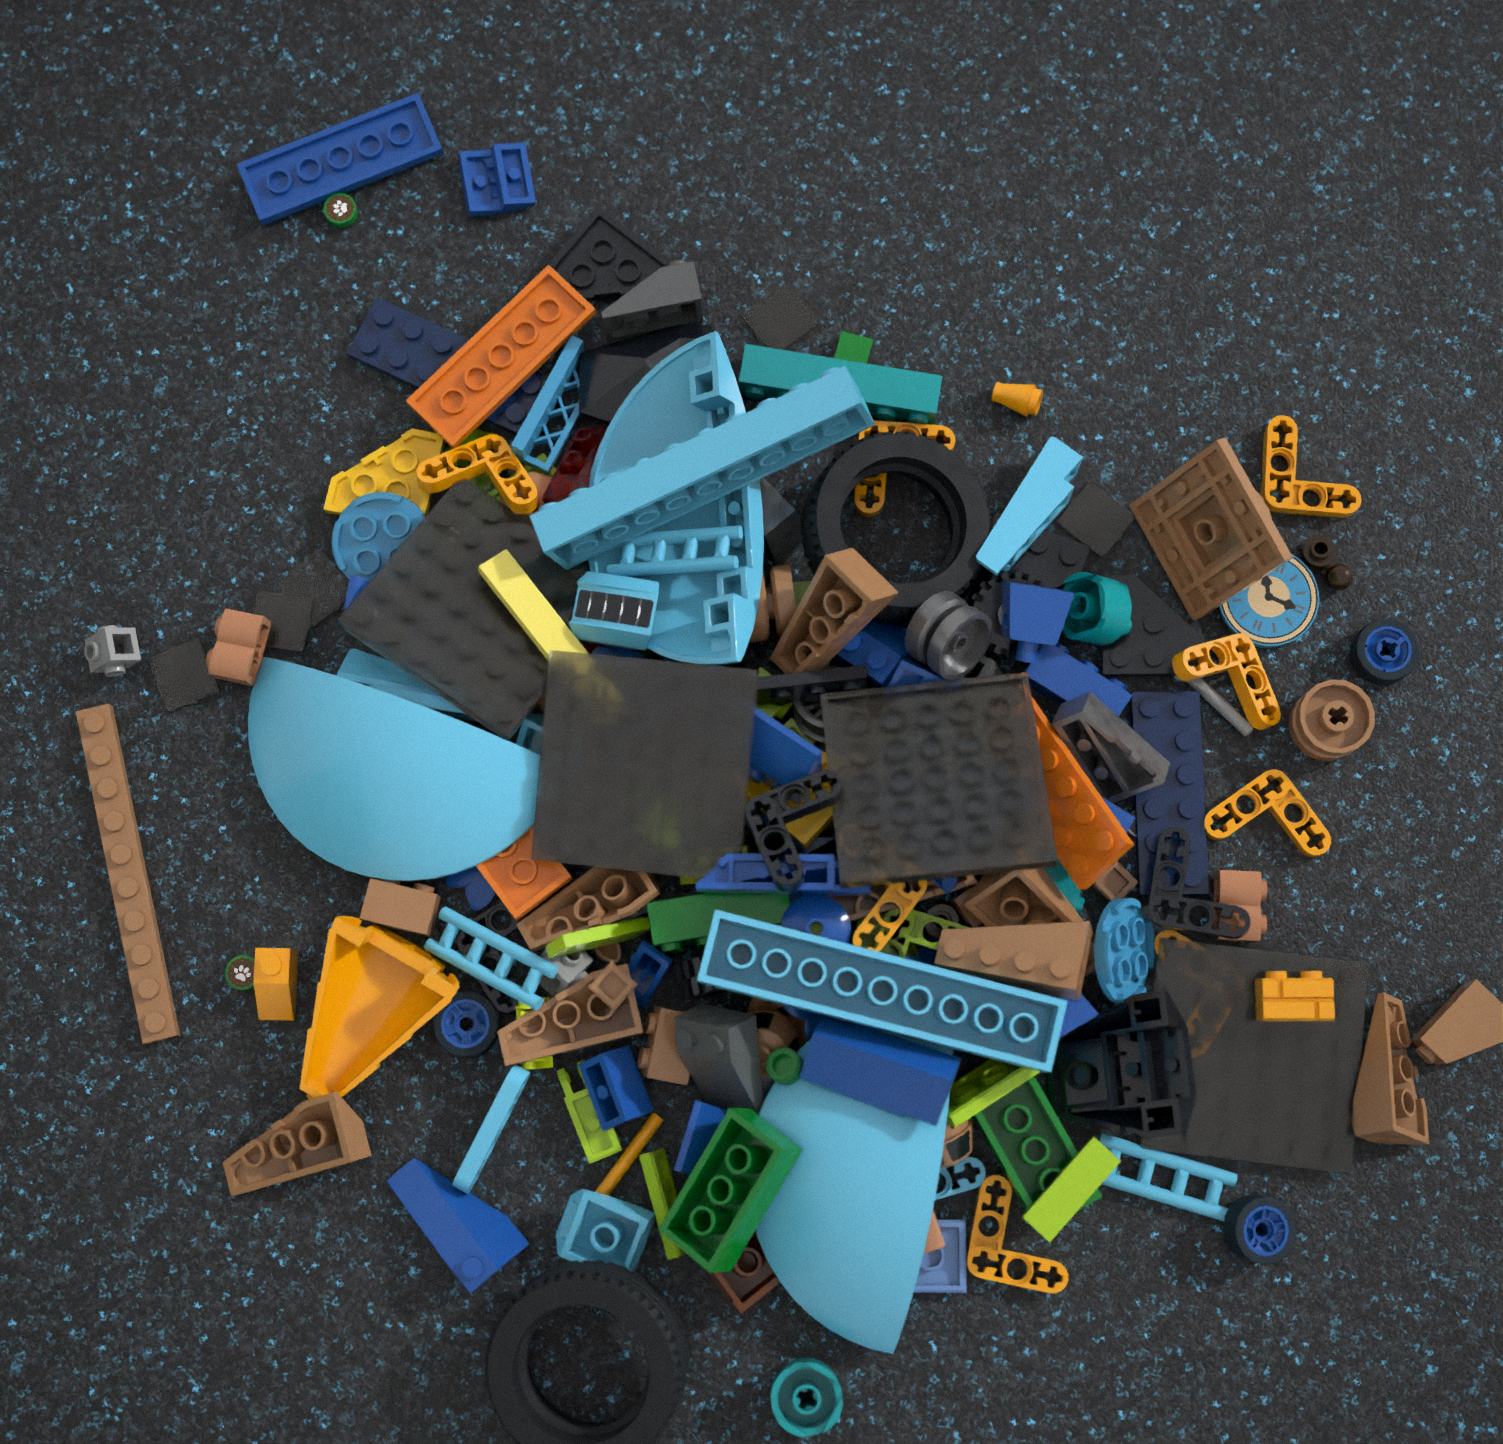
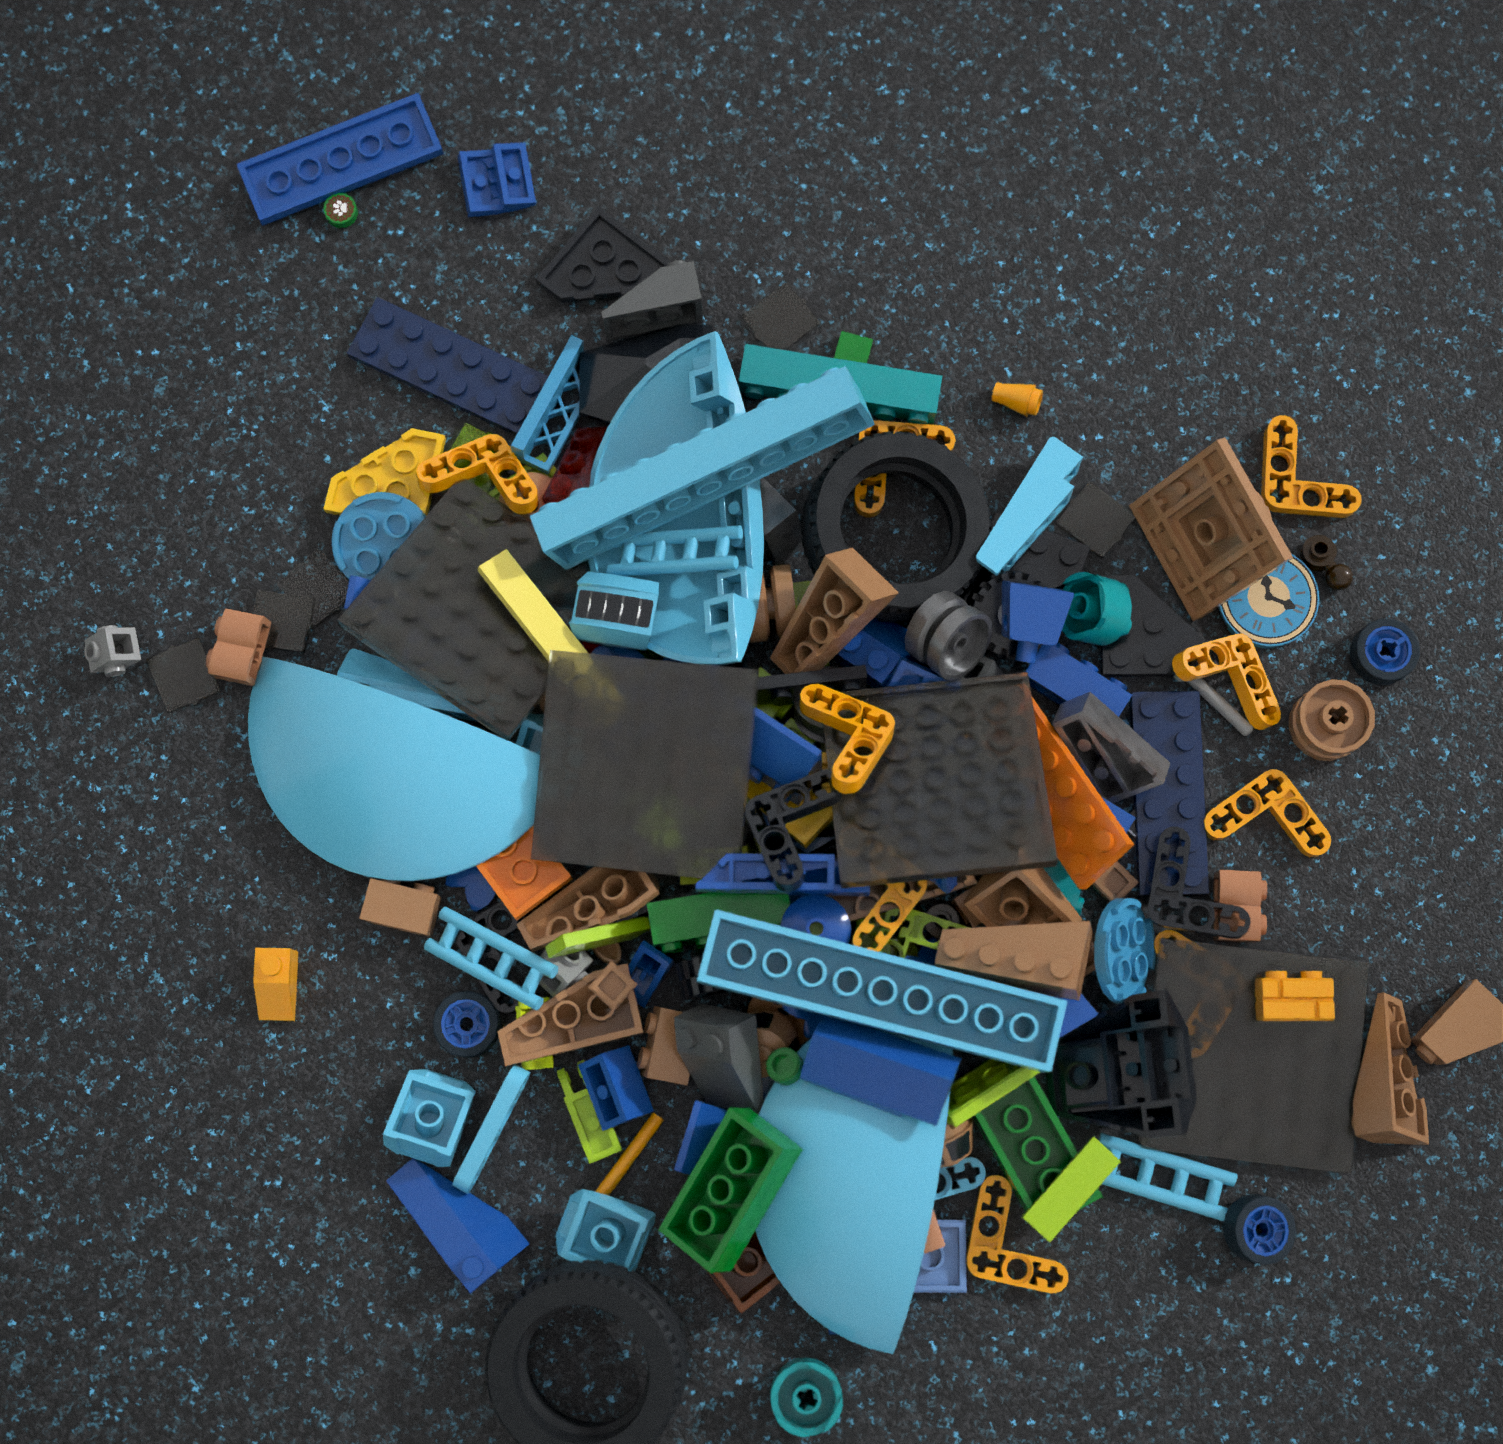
medium nougat plate [76,703,180,1044] -> none
medium nougat wedge [222,1092,372,1197] -> none
tile [225,955,255,991] -> none
light orange cone [299,916,460,1100] -> none
orange plate [405,265,596,449] -> none
lime tile [639,1148,686,1260] -> none
none -> medium azure slope [383,1069,476,1167]
none -> light orange beam [799,684,895,794]

